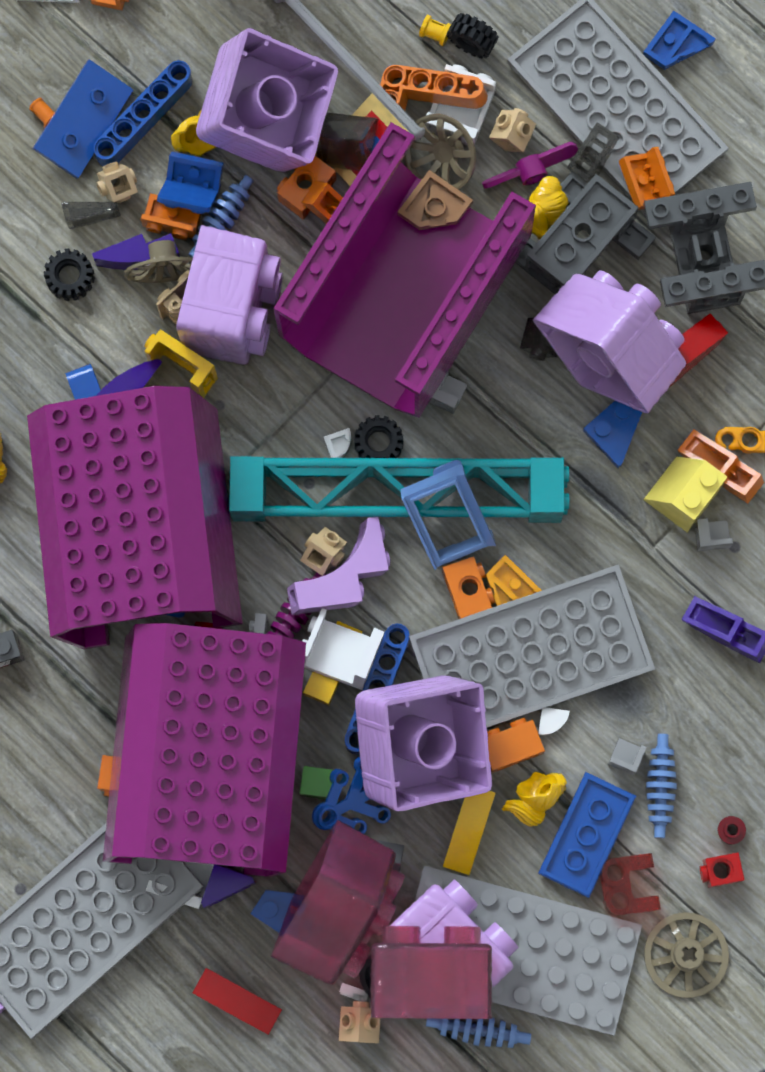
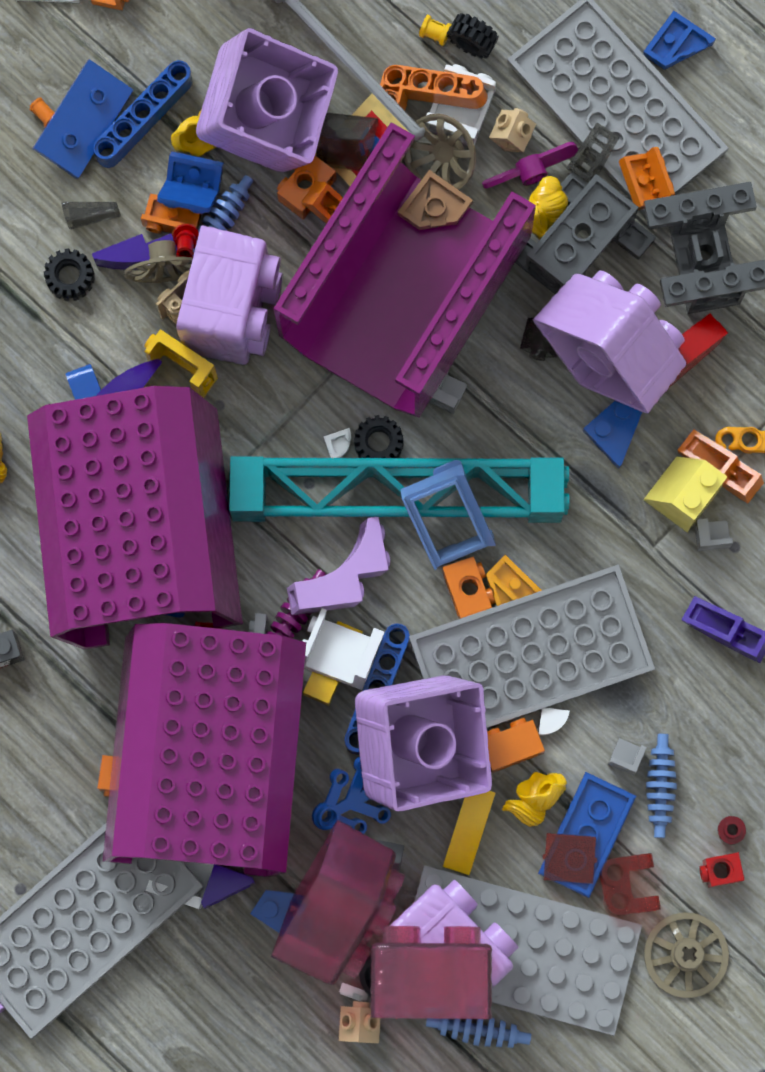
tan brick [96,162,138,203] -> none
red slope [192,968,282,1035] -> none
bright green panel [299,766,337,800] -> none
tan brick [300,527,347,576] -> none
none -> red pin [173,224,199,258]
none -> clear red piece [542,833,597,884]

